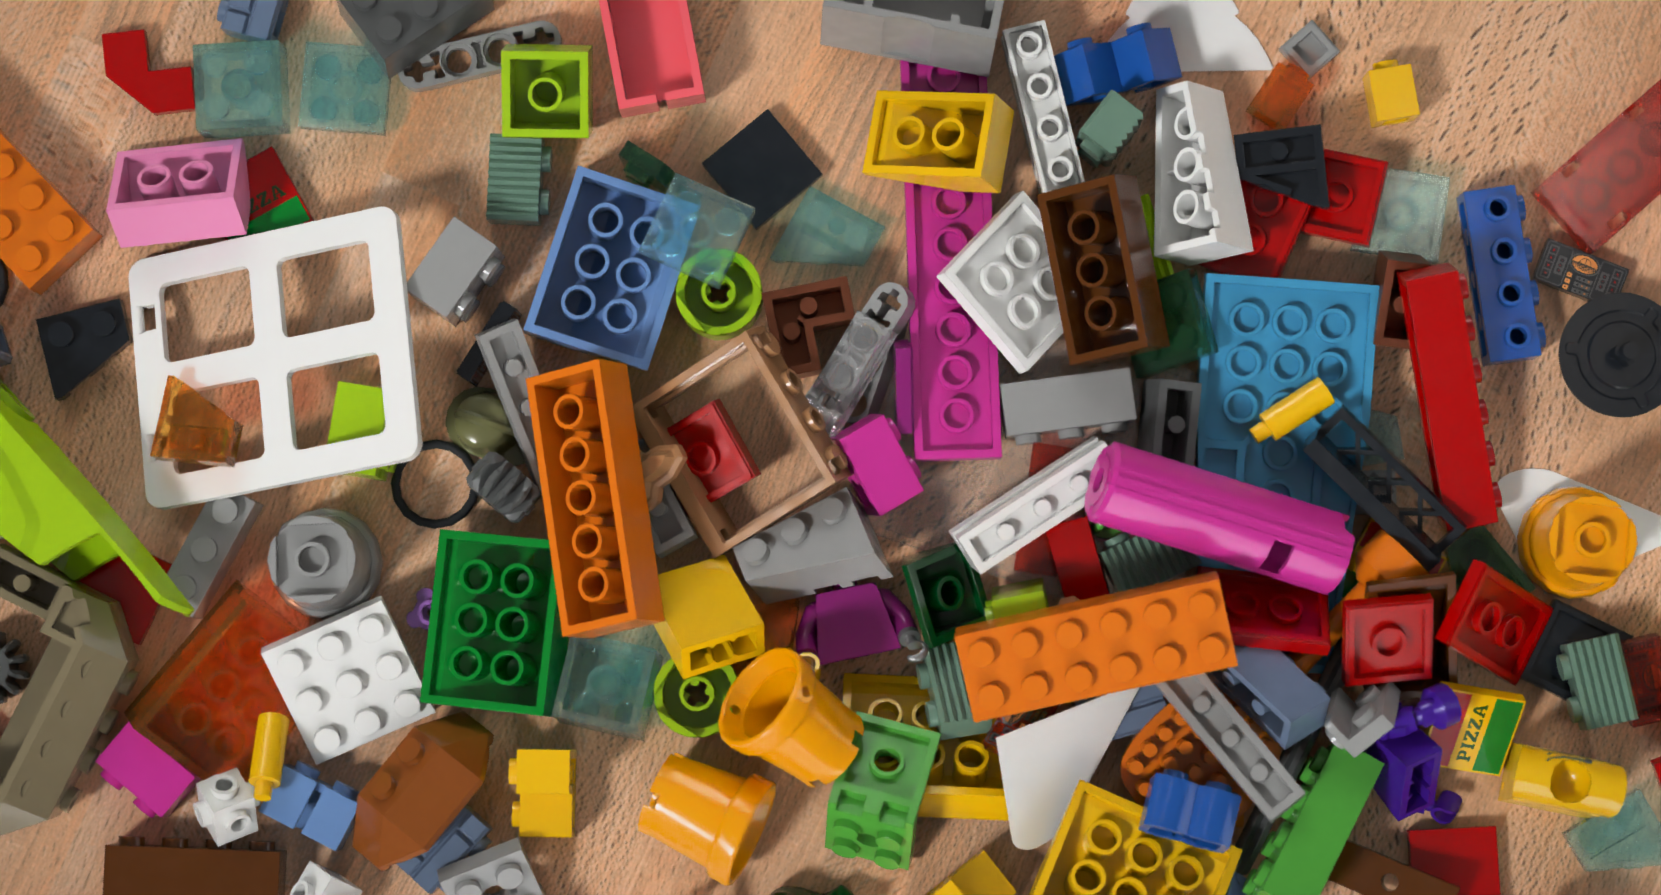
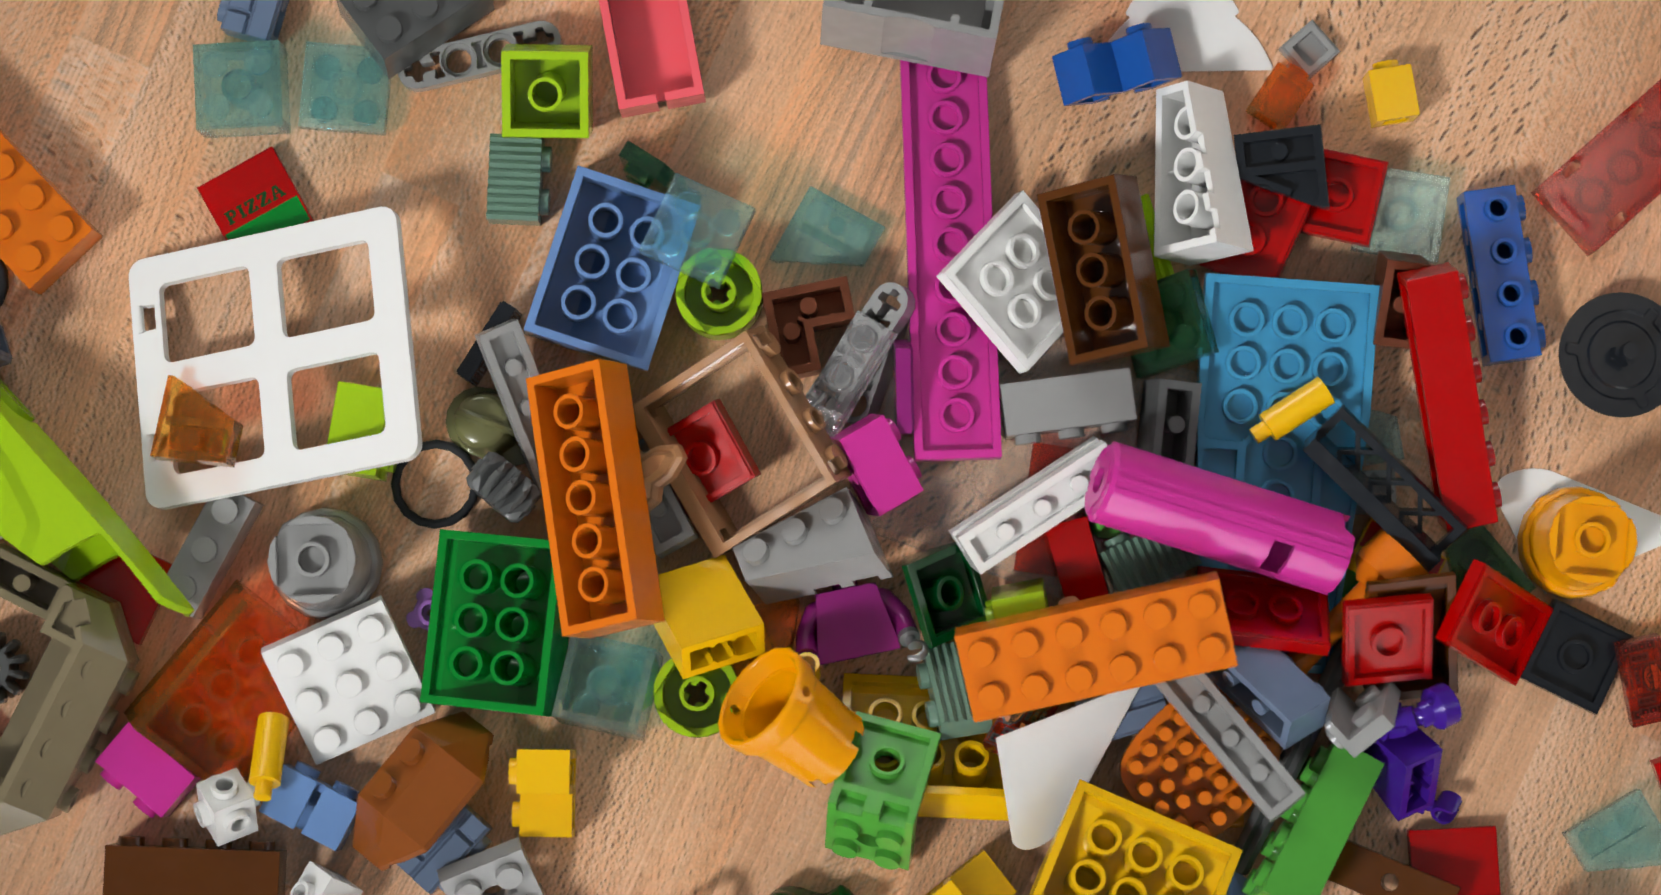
black wing [36,298,133,401] -> none
red tile [102,29,198,116] -> none
bright pink slope [106,138,251,248] -> none
light grey brick [407,217,505,327] -> none
light orange piece [638,752,776,886] -> none
black tile [702,109,823,230] -> none
yellow slope [862,90,1014,193] -> none
white brick [1001,20,1085,194] -> none
sand green brick [1075,89,1144,168] -> none
blue brick [1138,769,1242,853] -> none
tile [1423,681,1526,777] -> none
yellow piece [1498,742,1627,818] -> none
tile [1531,238,1629,302] -> none
sand green brick [1556,633,1639,730] -> none

